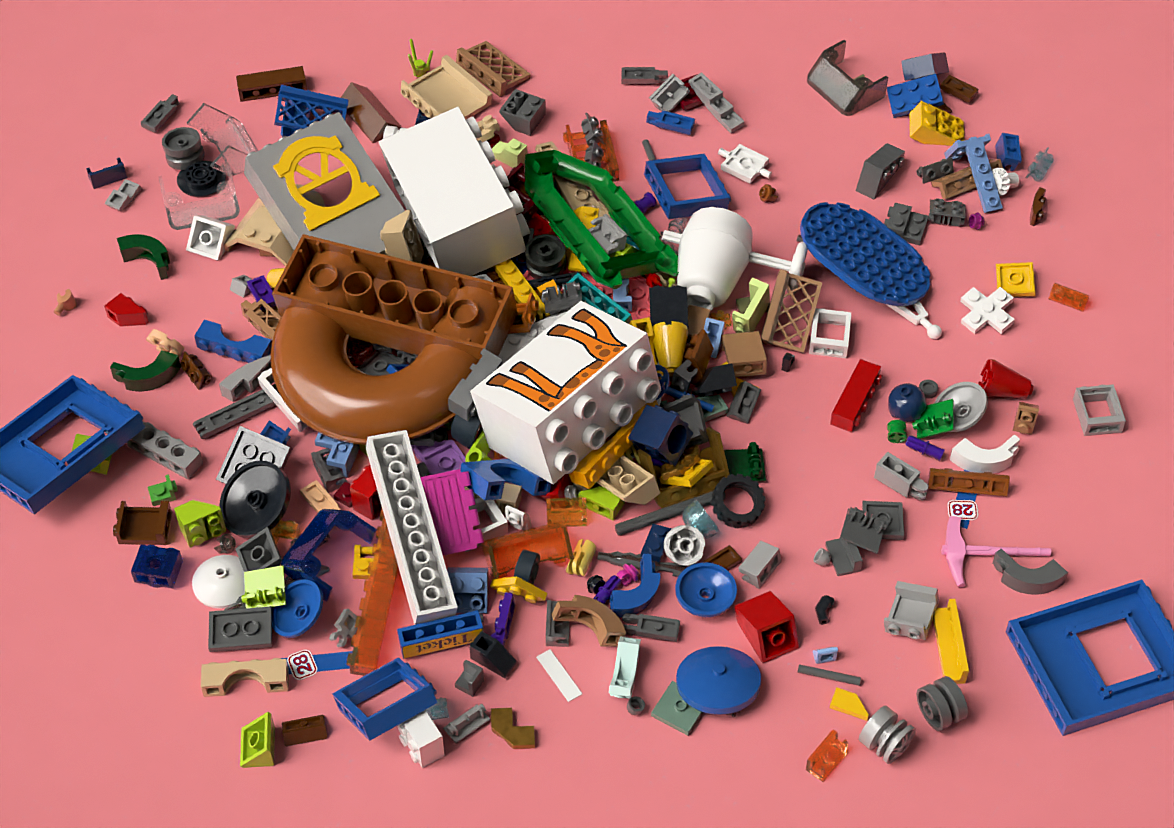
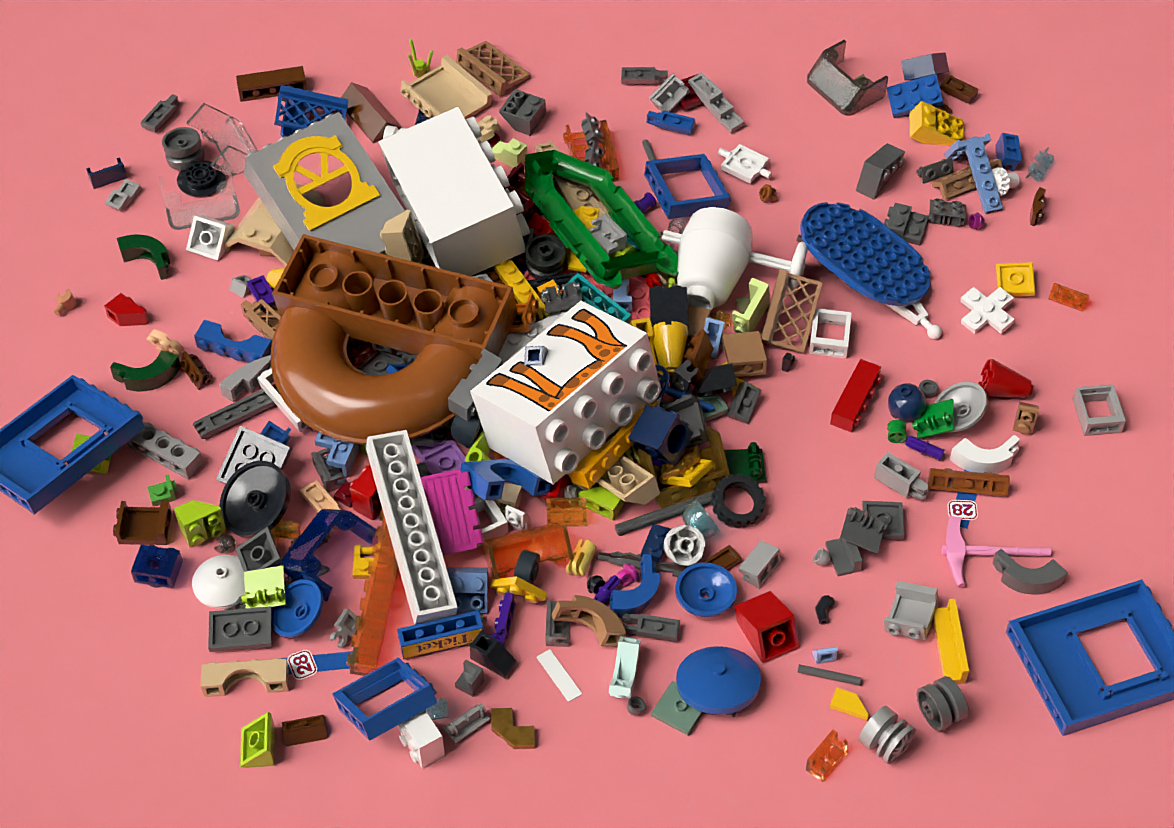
none -> slope [524,346,548,366]

